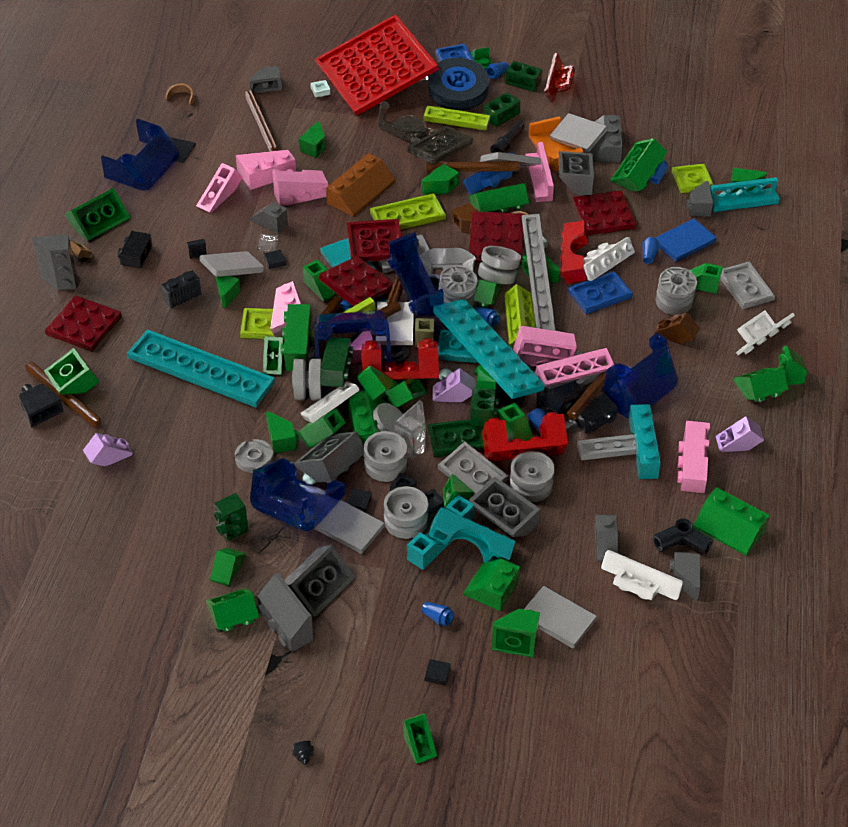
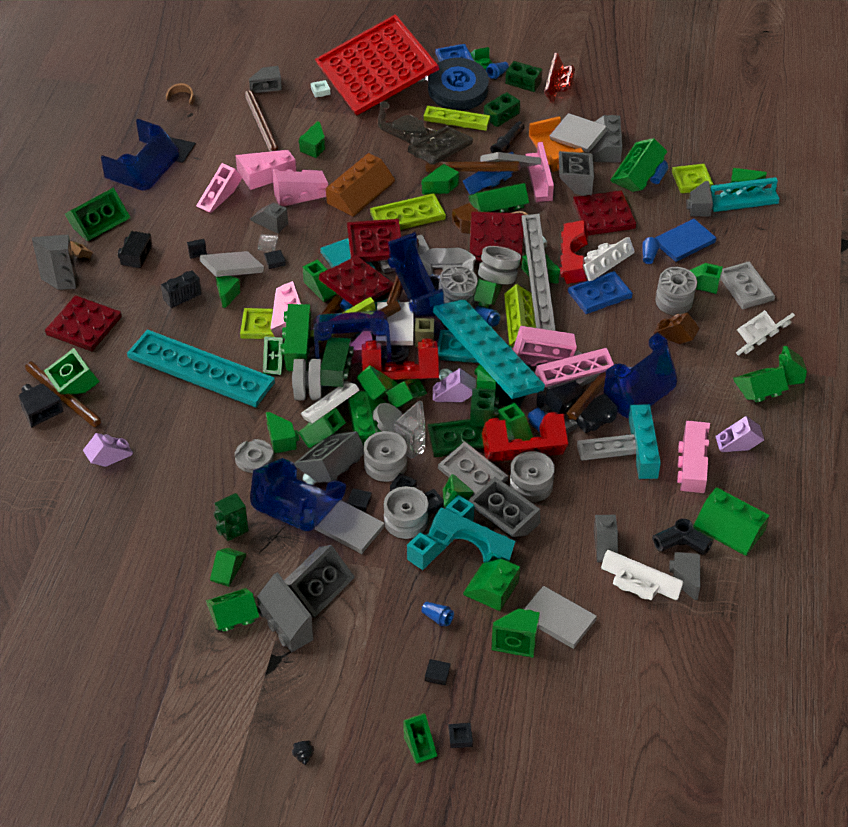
none -> black plate [448,723,473,748]

